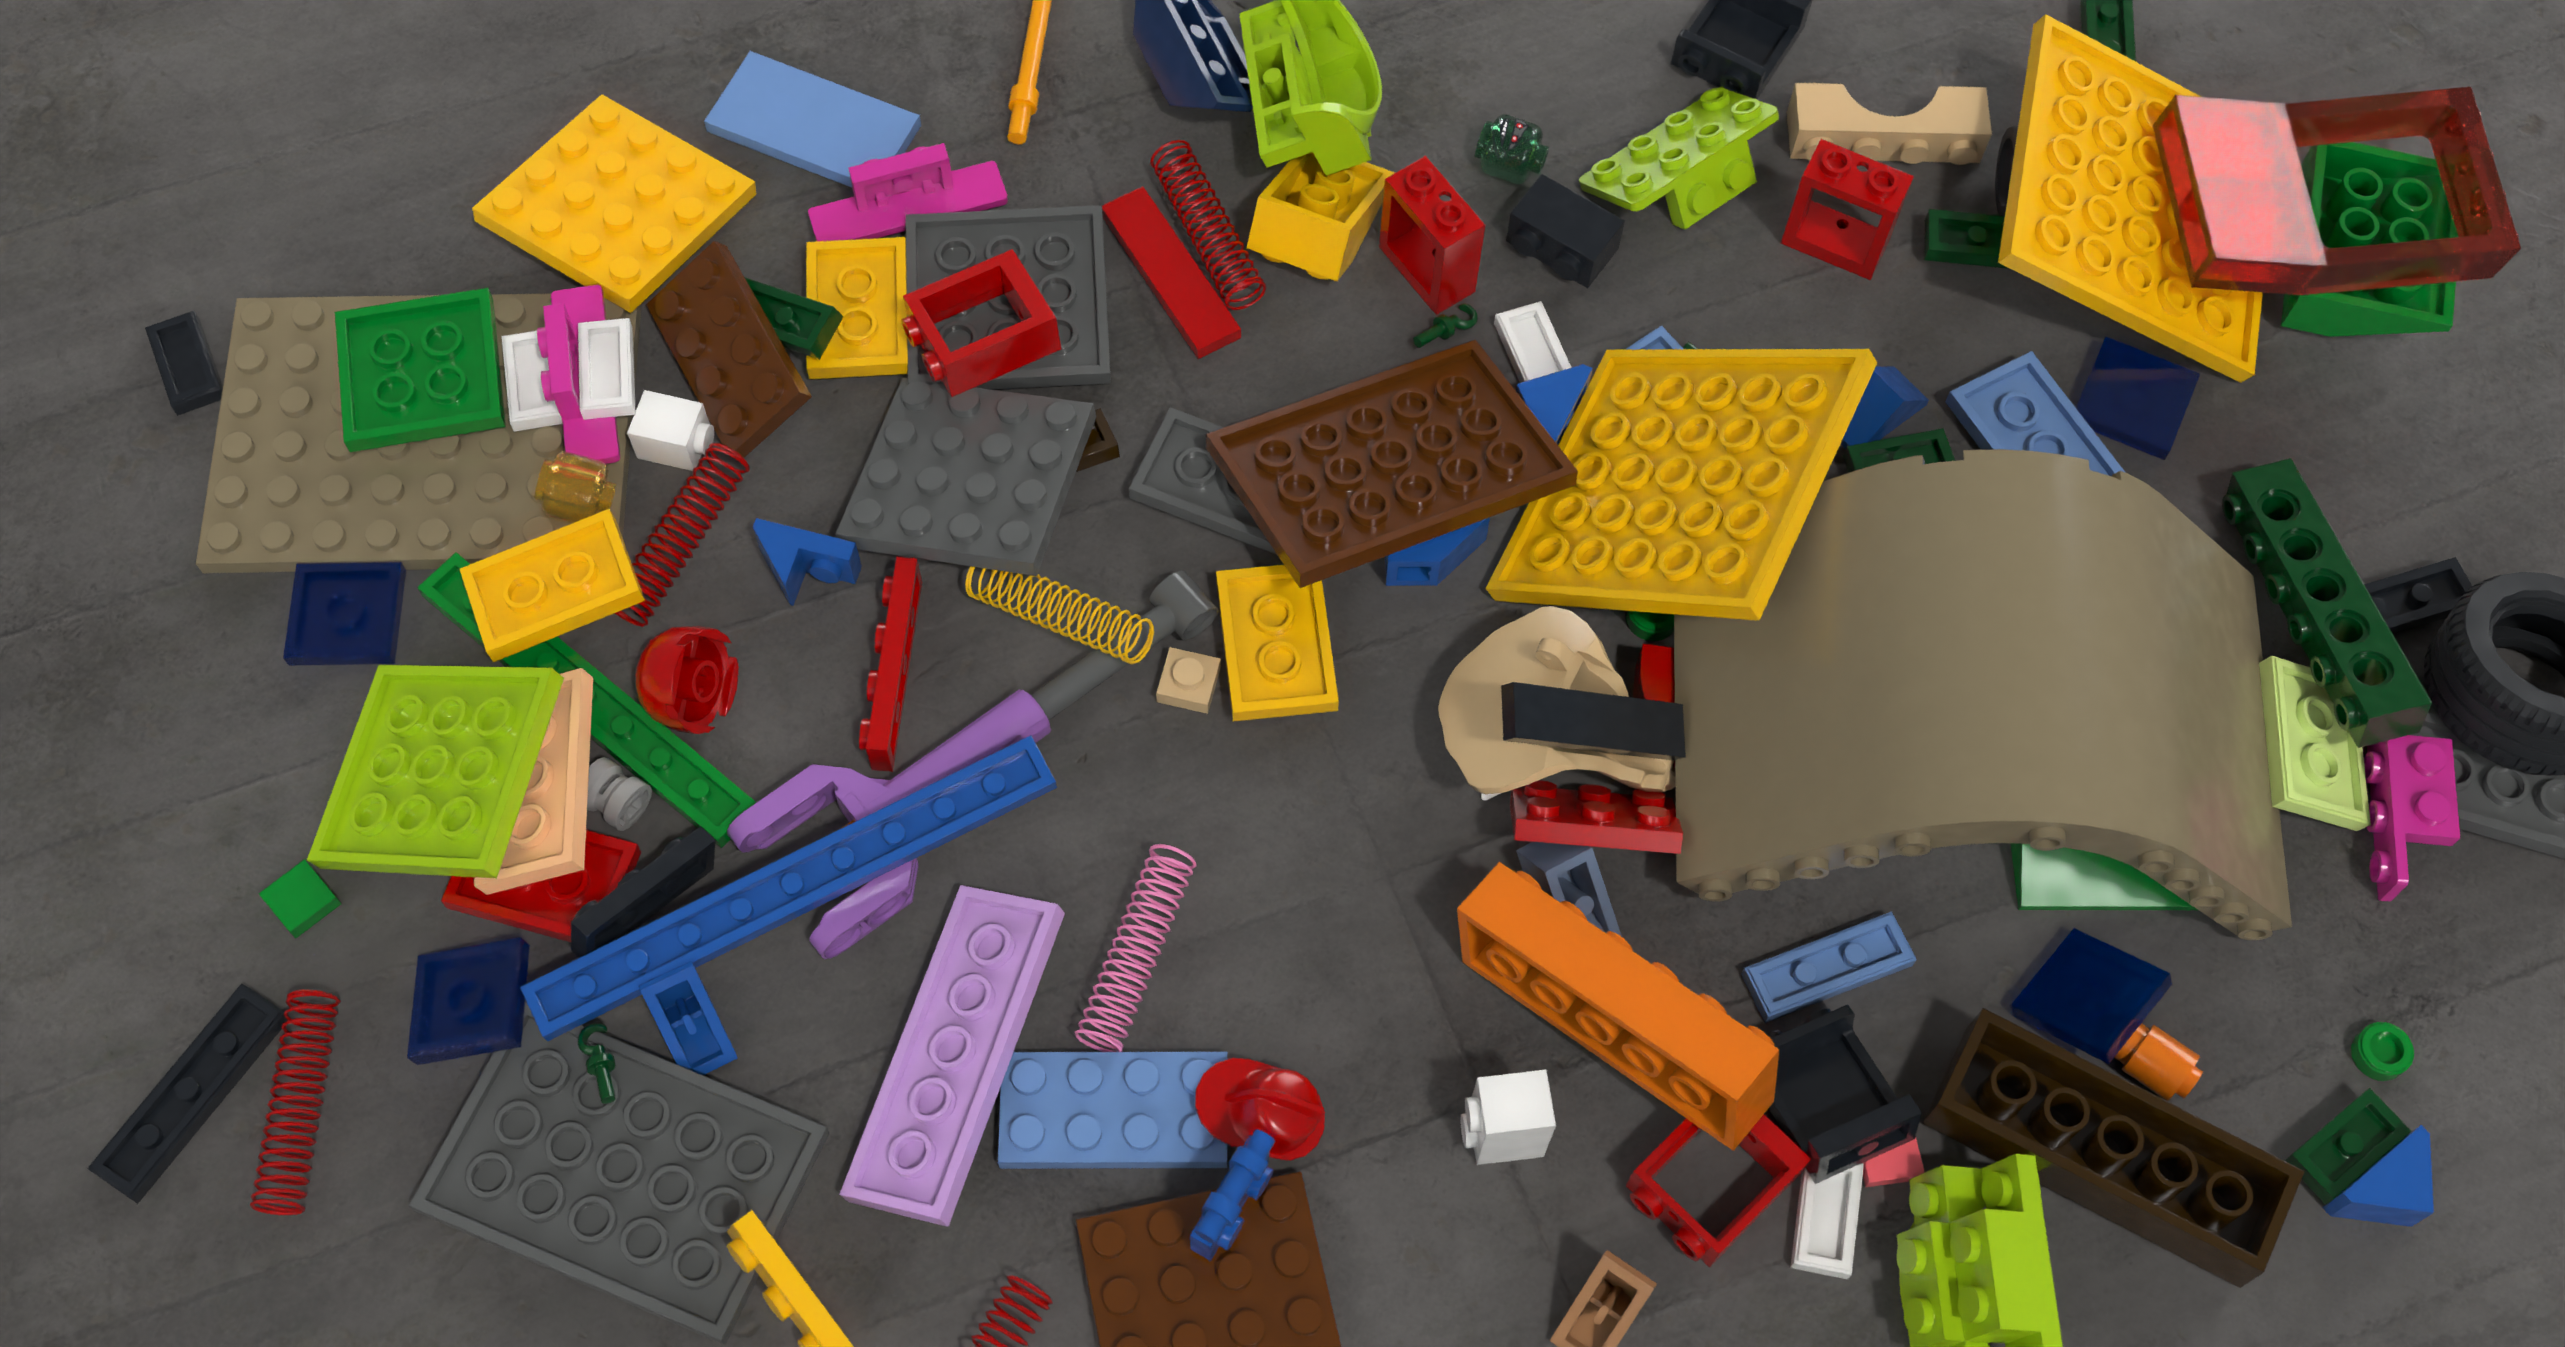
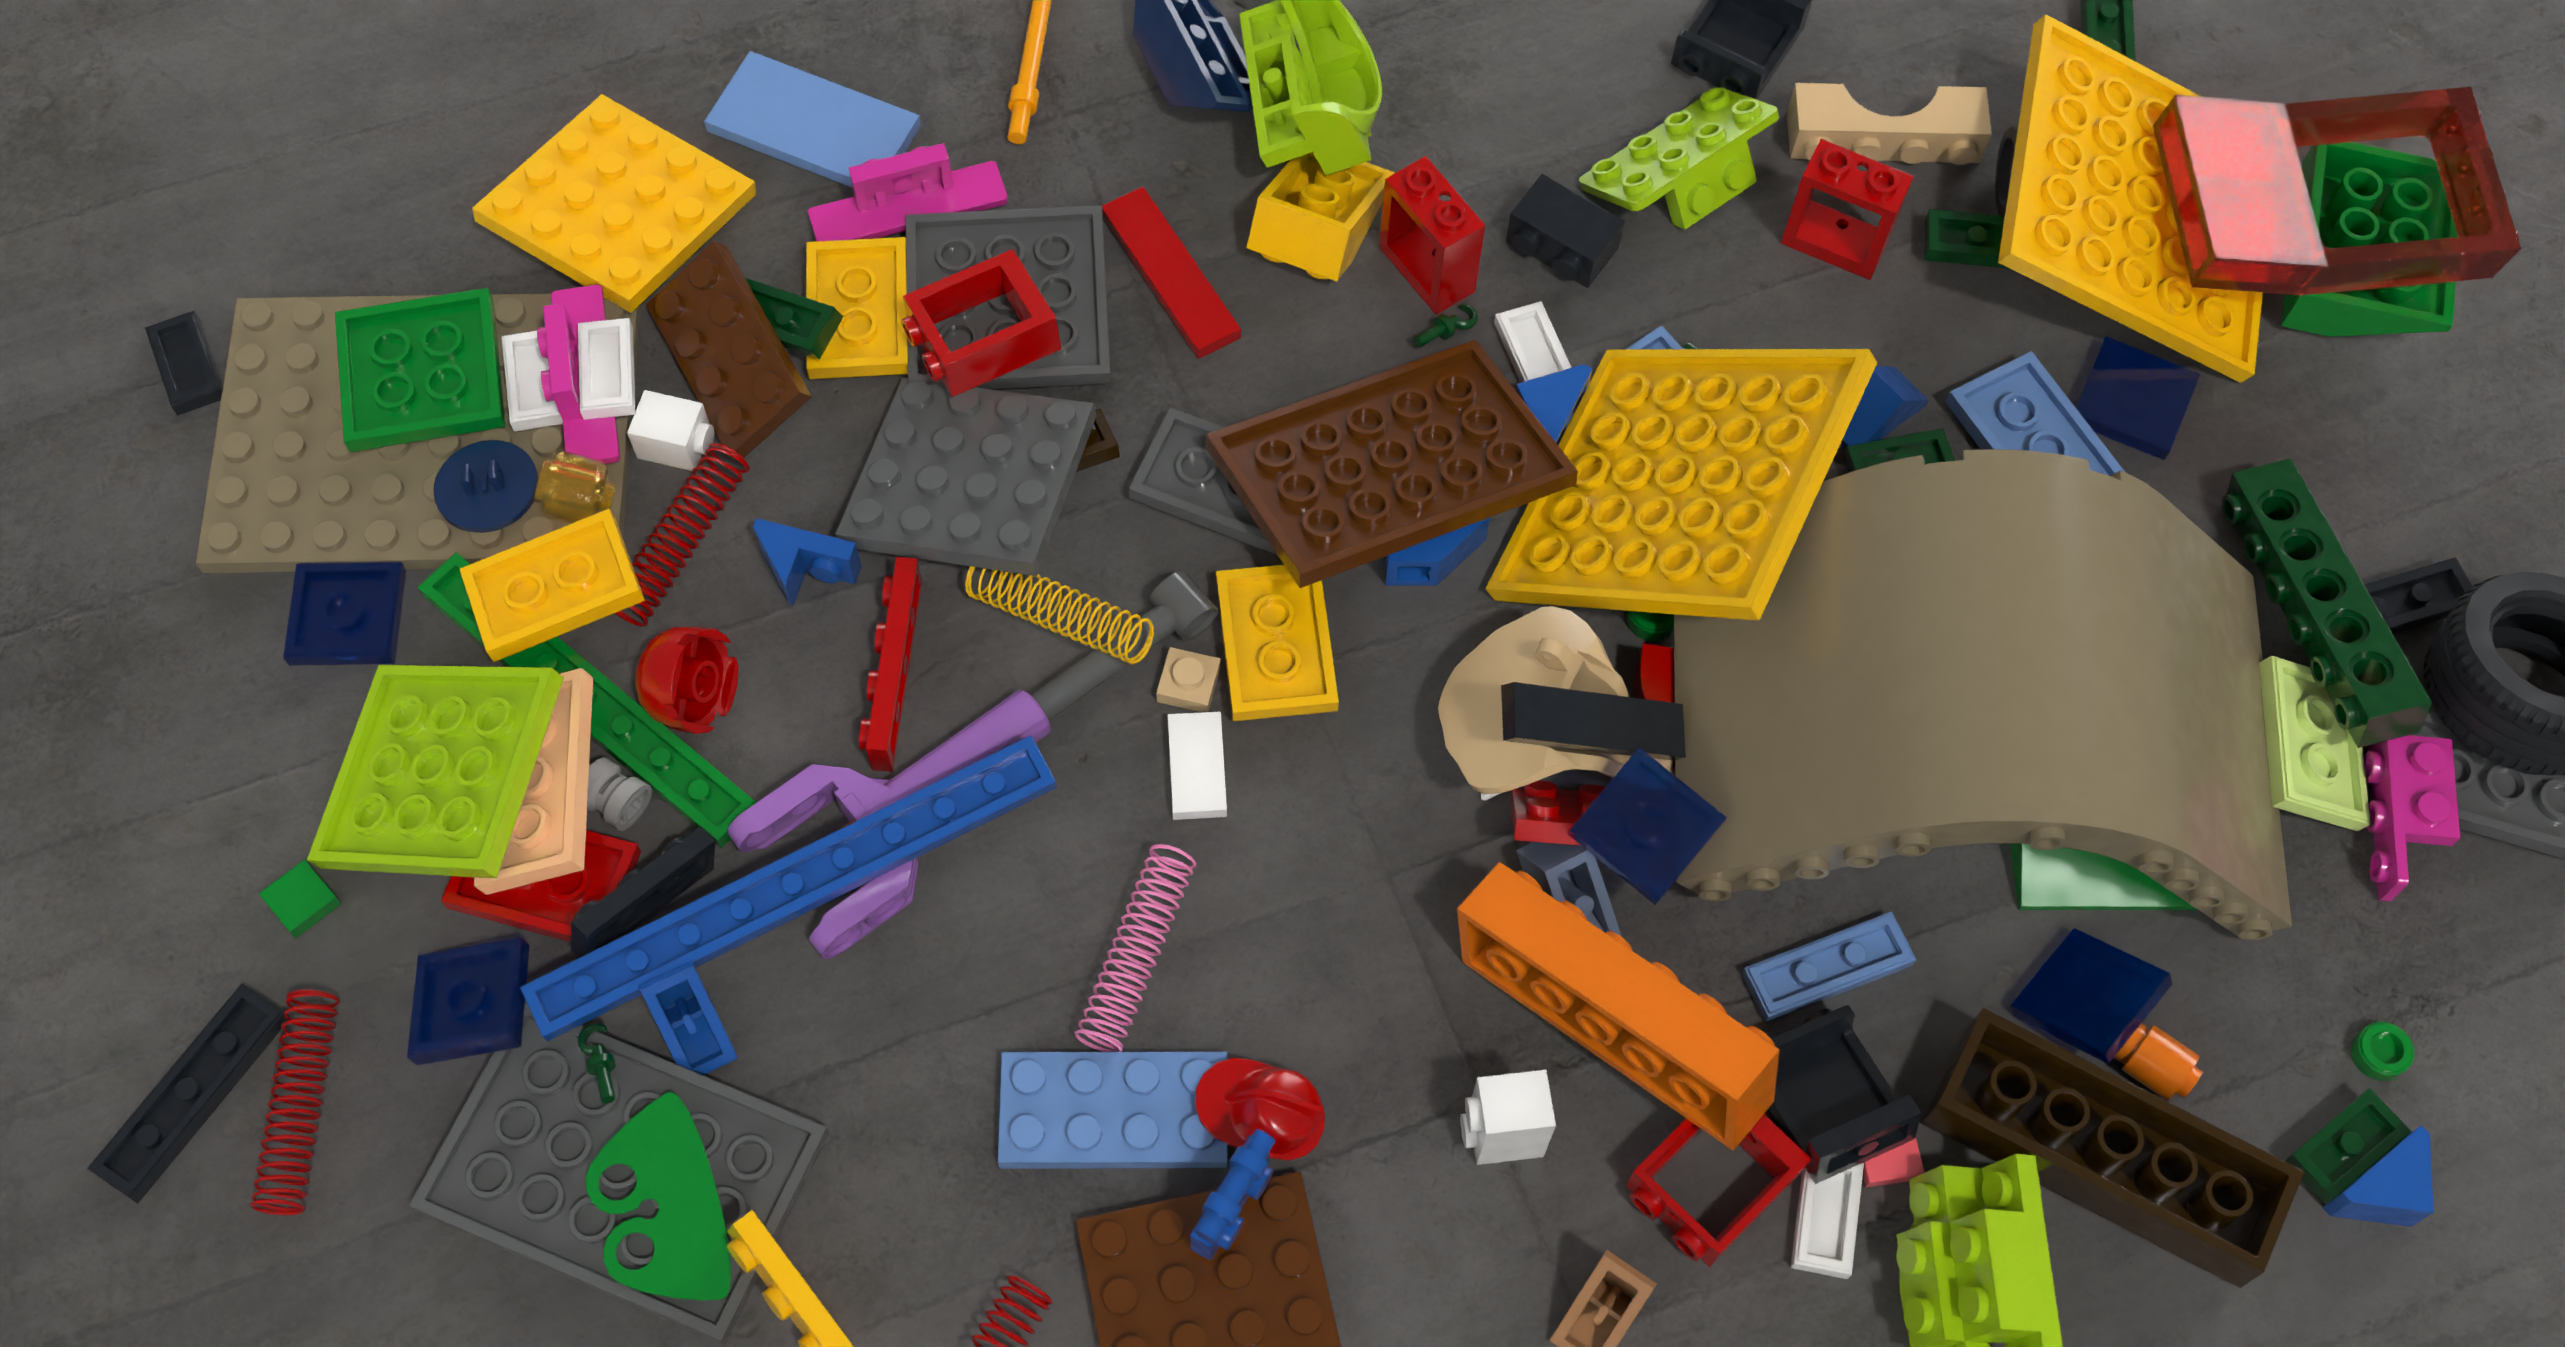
lavender plate [839,885,1065,1227] -> none
red piece [1150,140,1266,310] -> none
clear green head [1475,114,1550,185] -> none
none -> dark blue piece [433,440,539,533]
none -> green piece [585,1092,731,1301]
none -> white tile [1168,712,1227,820]
none -> clear blue tile [1568,747,1727,905]

